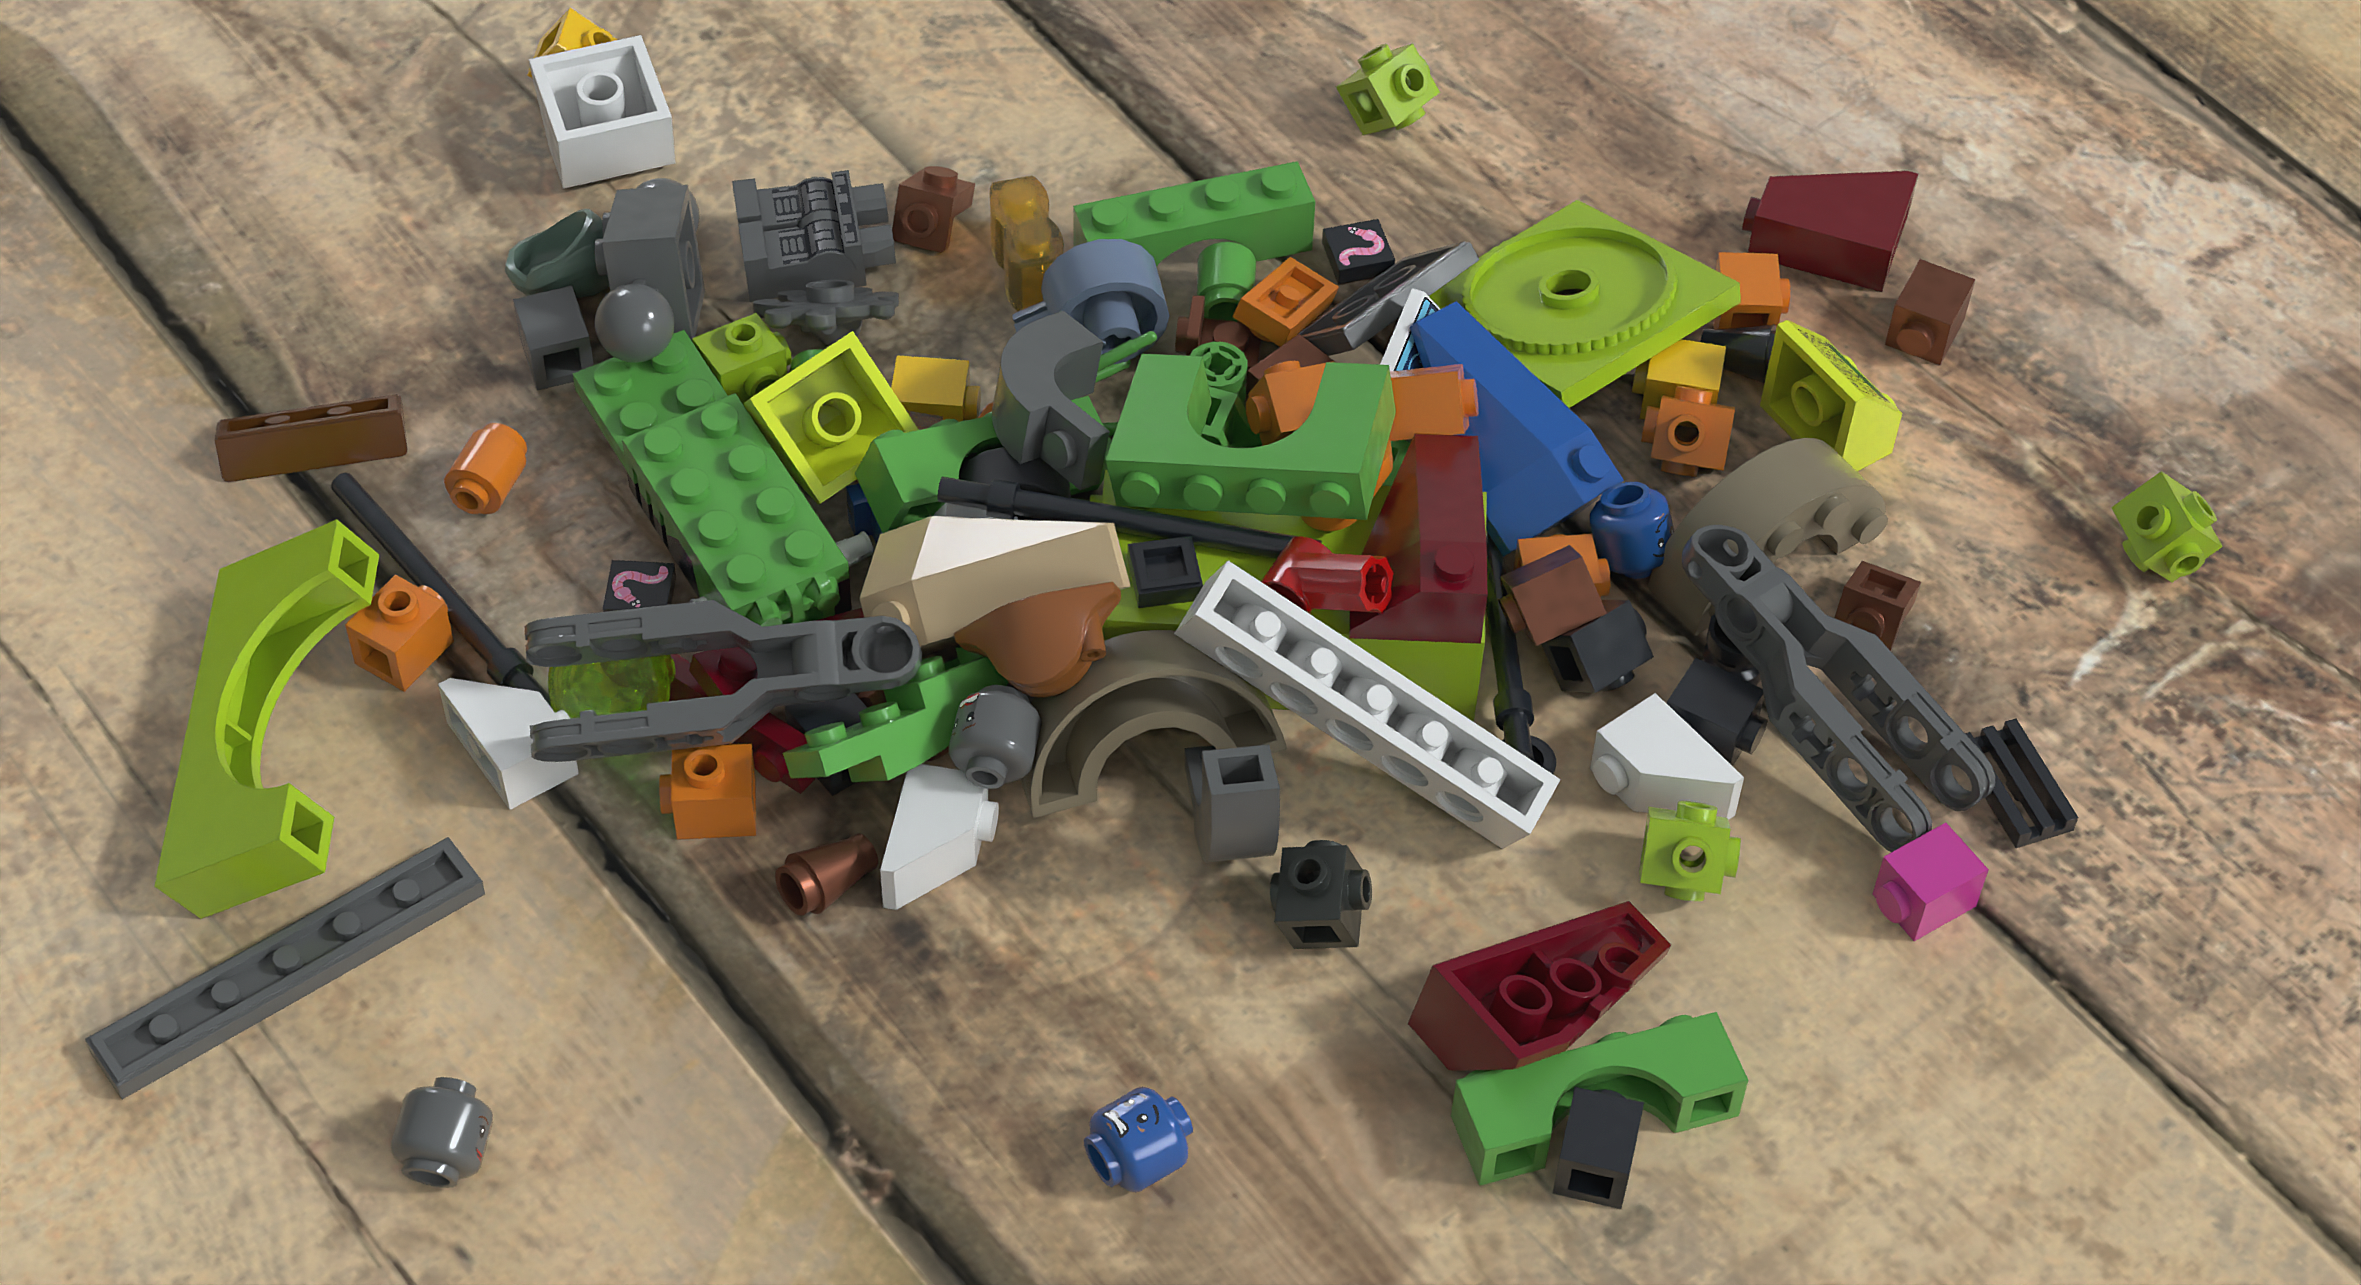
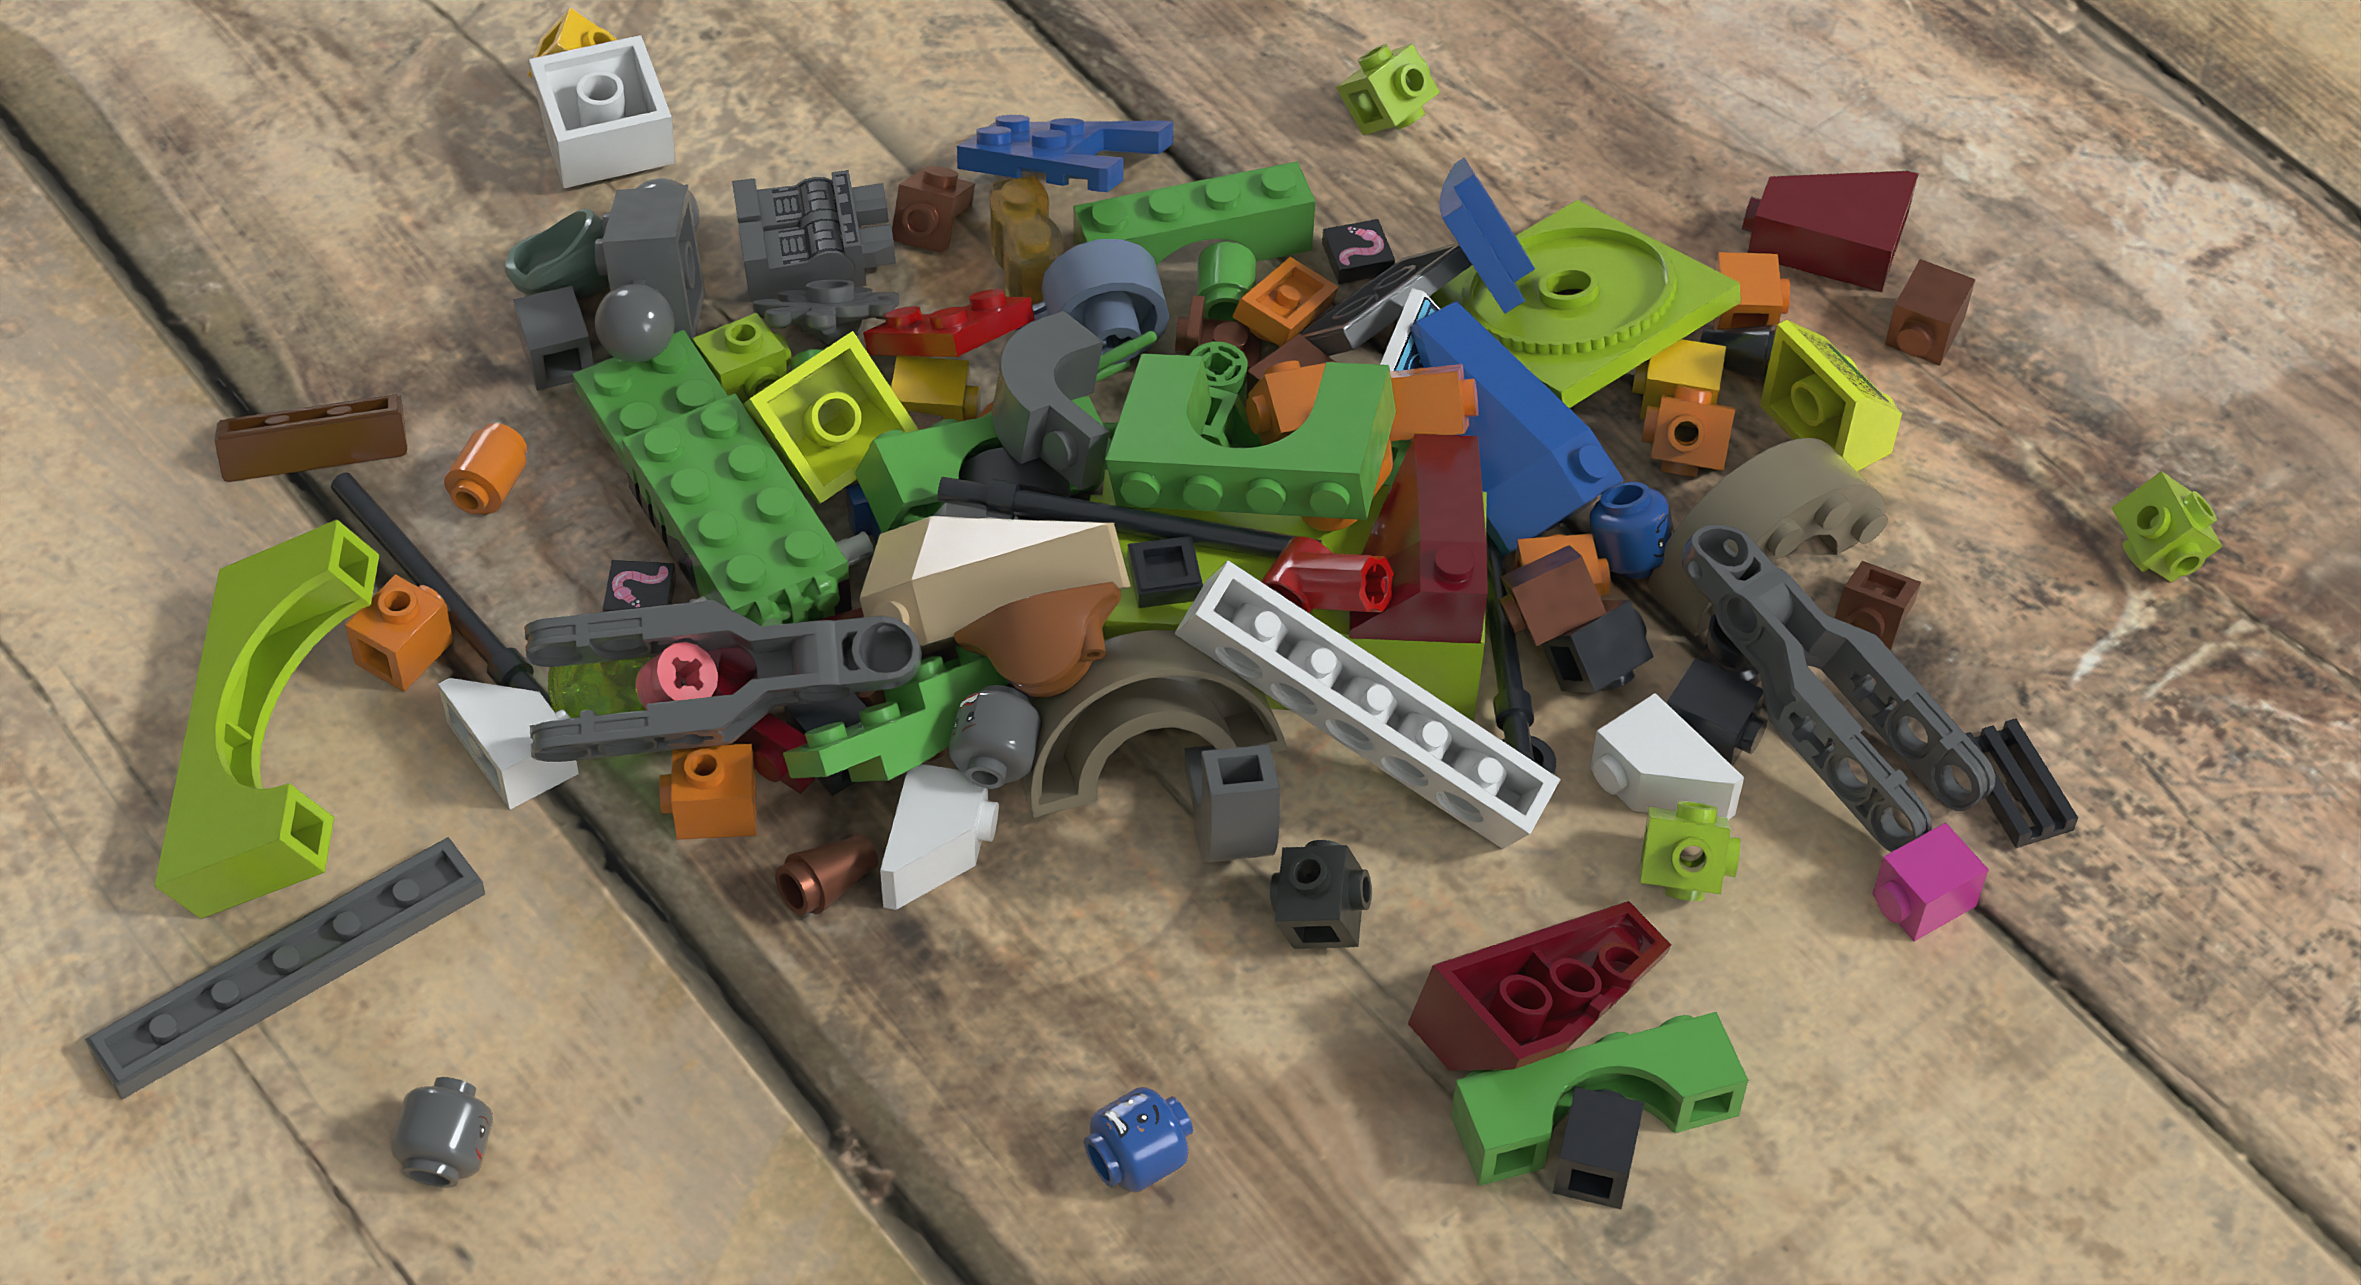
none -> coral wheel [636,642,718,710]
none -> red plate [863,289,1035,357]
none -> blue wing [957,115,1173,192]
none -> blue slope [1439,157,1535,314]

